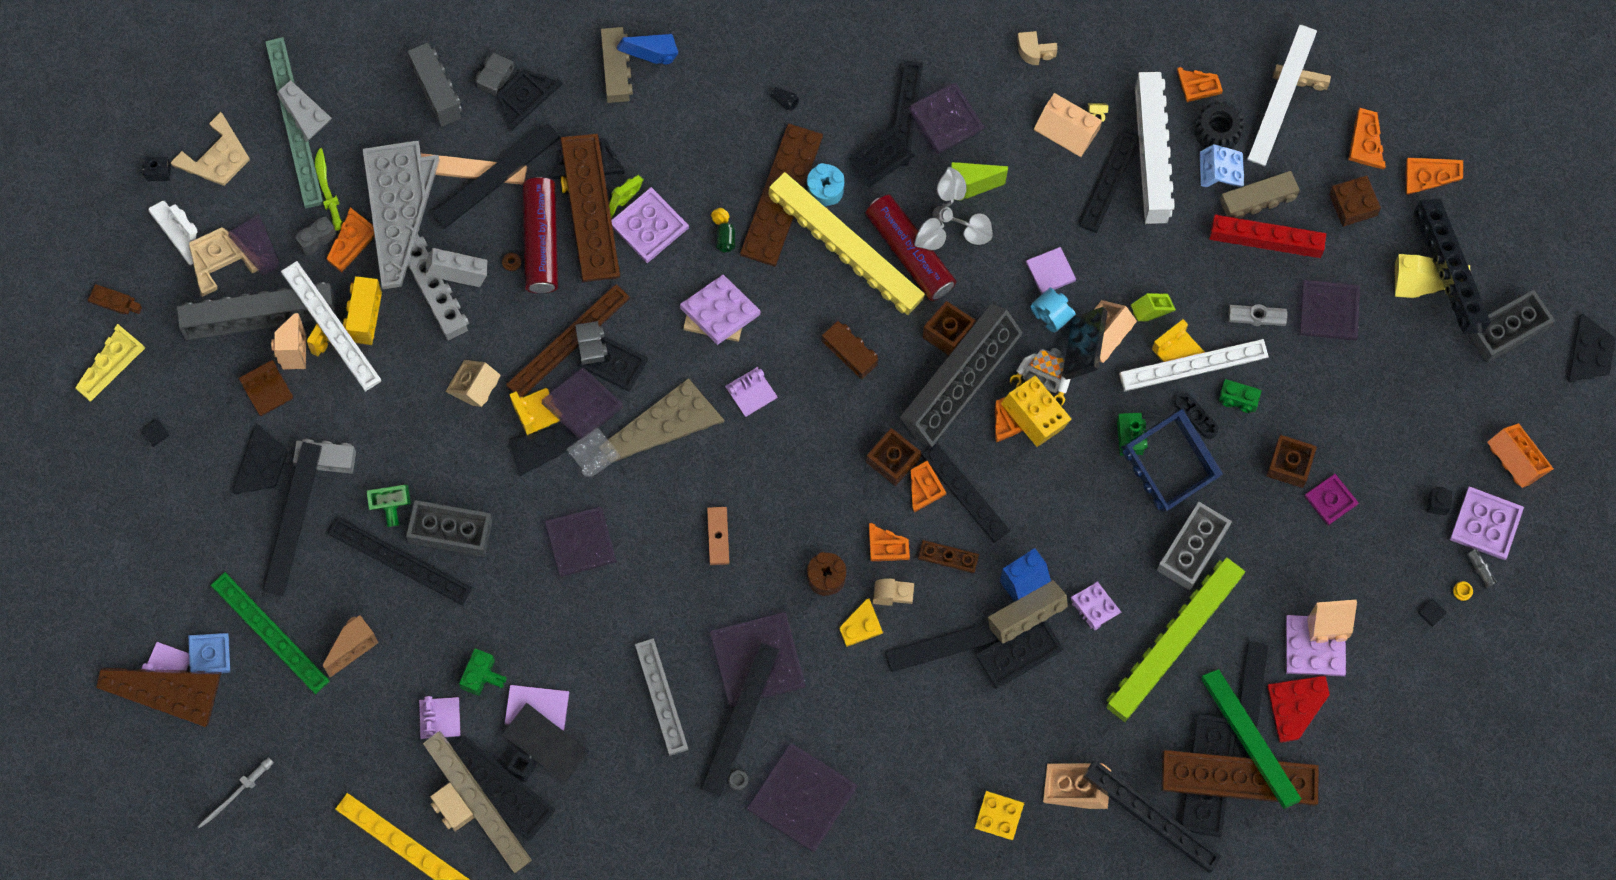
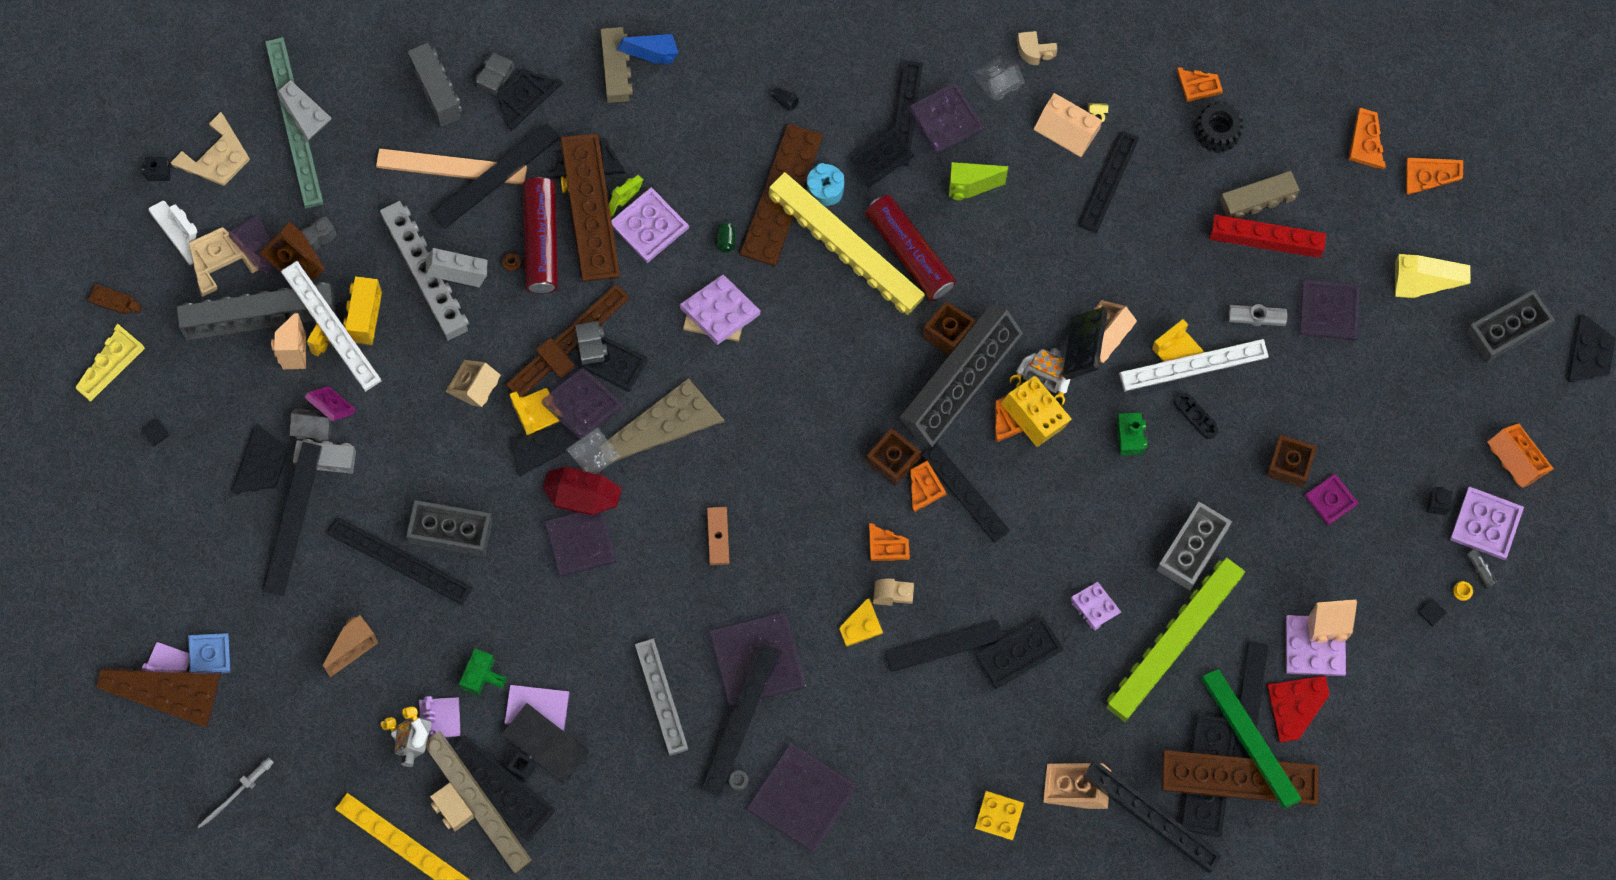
green tile [211,572,330,695] -> none
reddish brown bracket [239,360,293,416] -> none
lime sword [315,148,342,231] -> none
orange wing [327,207,375,273] -> none
light grey wing [363,140,439,289] -> none
green brick [367,485,411,527] -> none
yellow plate [711,208,729,225] -> none
lavender hinge [725,367,778,417] -> none
reddish brown brick [807,552,846,596] -> none
reddish brown brick [822,321,878,380] -> none
light grey plant [914,167,993,250] -> none
reddish brown tile [918,540,979,573] -> none
dark tan brick [988,580,1068,644] -> none
blue slope [1000,548,1051,602] -> none
lavender tile [1026,247,1076,294] -> none
medium azure brick [1031,287,1076,333] -> none
dark blue window [1121,409,1223,512] -> none
lime slope [1131,293,1176,321] -> none
white brick [1135,72,1174,224] -> none
light blue bracket [1200,144,1244,187] -> none
green bracket [1218,379,1262,413] -> none
white tile [1248,25,1317,167] -> none
tan plate [1273,65,1331,90] -> none
reddish brown brick [1329,175,1381,227] -> none
black brick [1414,199,1491,334] -> none
none -> reddish brown slope [259,221,325,281]
none -> flat silver brick [290,408,332,442]
none -> magenta tile [305,386,356,421]
none -> torso [381,707,432,767]
none -> reddish brown tile [536,338,575,379]
none -> dark red wedge [543,467,622,516]
none -> clear slope [971,55,1025,101]

